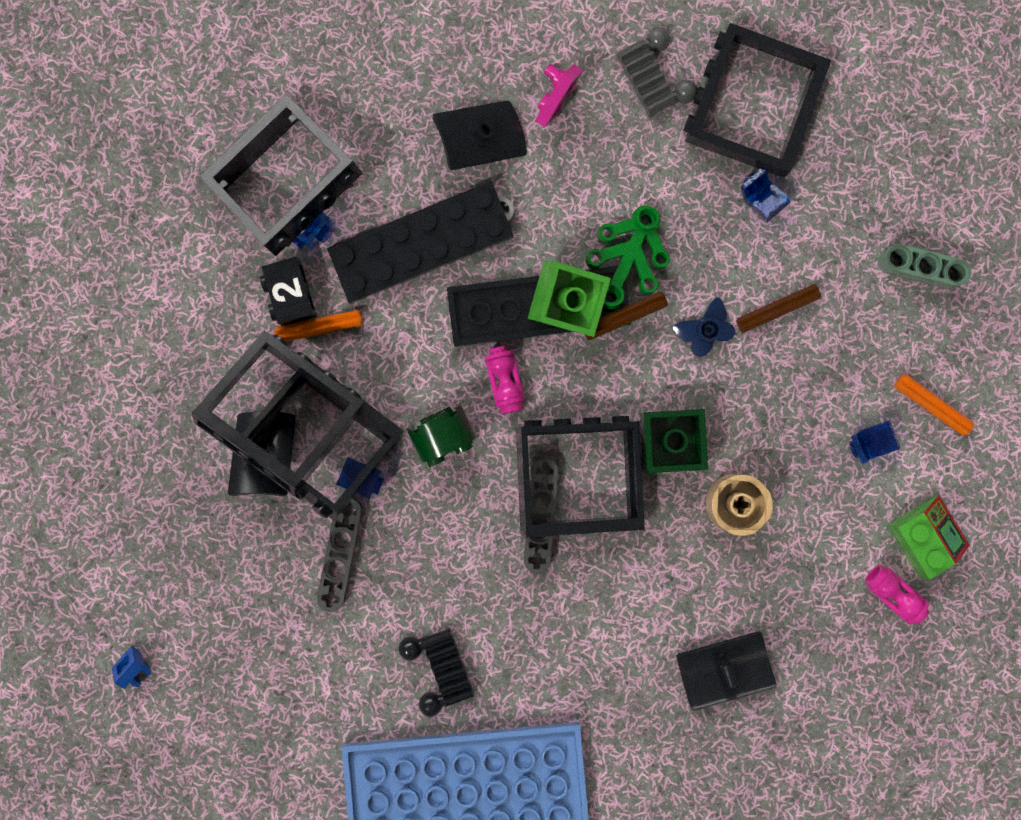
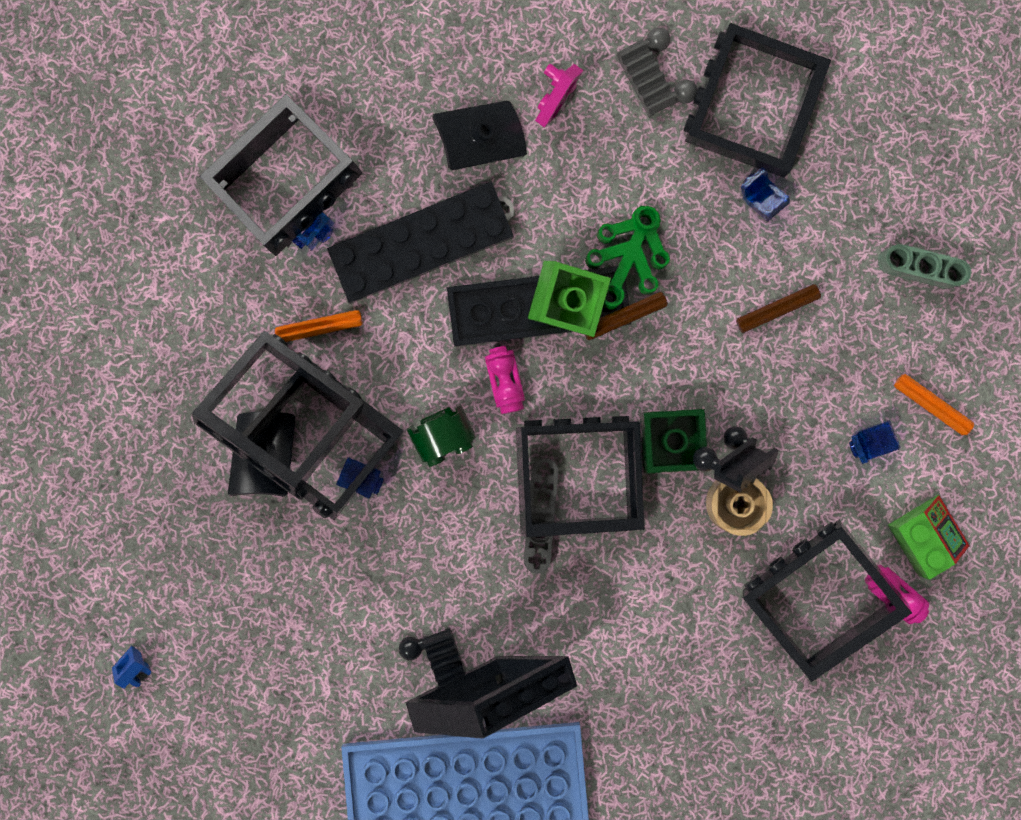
black brick [260,257,317,326] -> none
dark grey beam [317,498,362,612] -> none
dark blue animal [672,298,735,357] -> none
black shield [676,631,777,711] -> none
none -> black window [405,656,577,739]
none -> black gear [693,426,779,493]
none -> black window [742,519,912,682]

